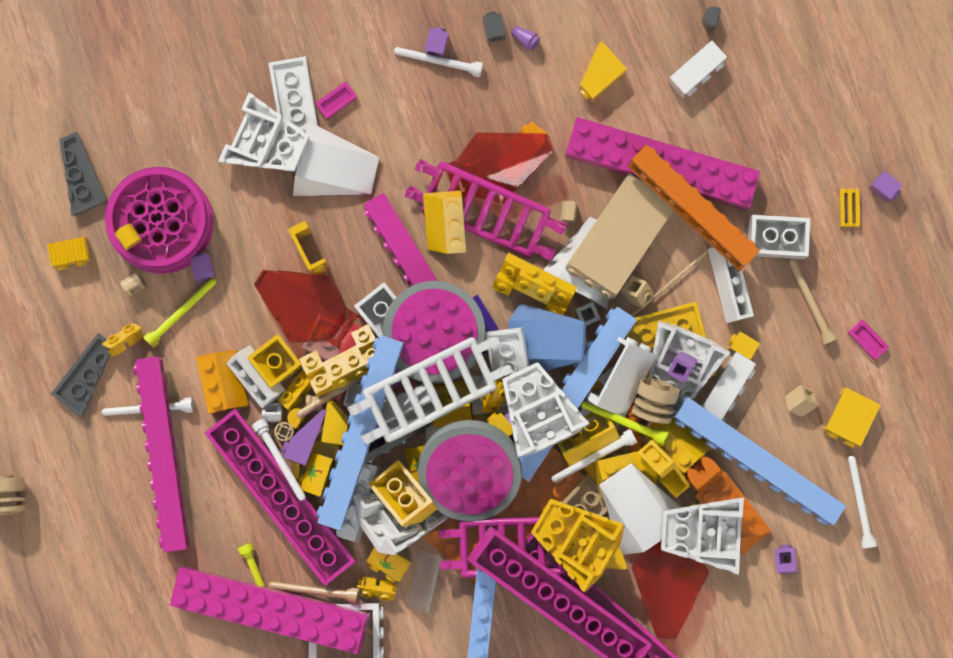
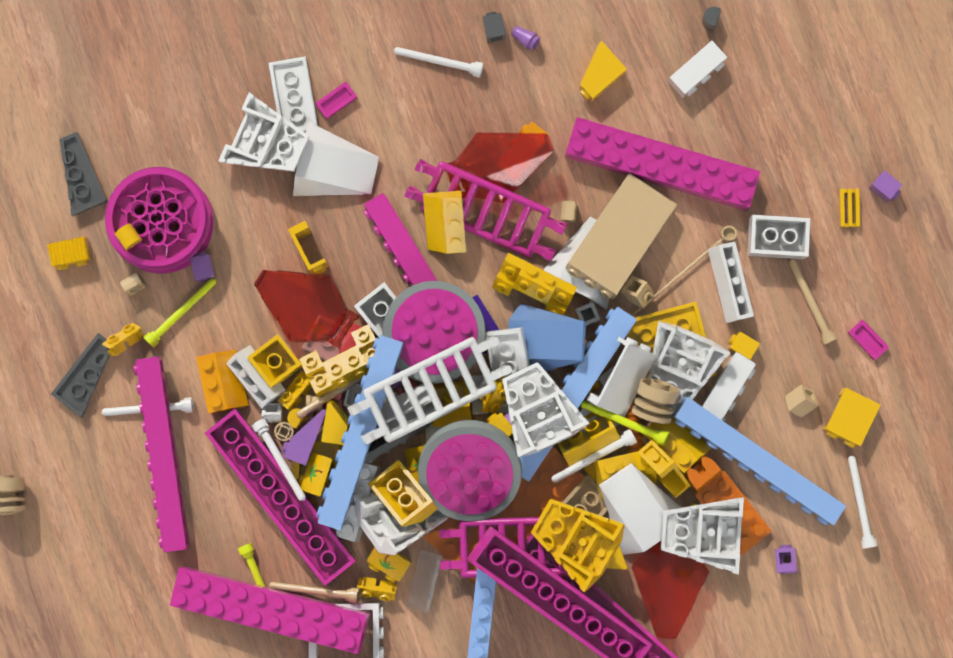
medium lavender brick [424,27,449,58] -> none
orange brick [627,144,760,272] -> none
medium lavender brick [667,351,698,383] -> none

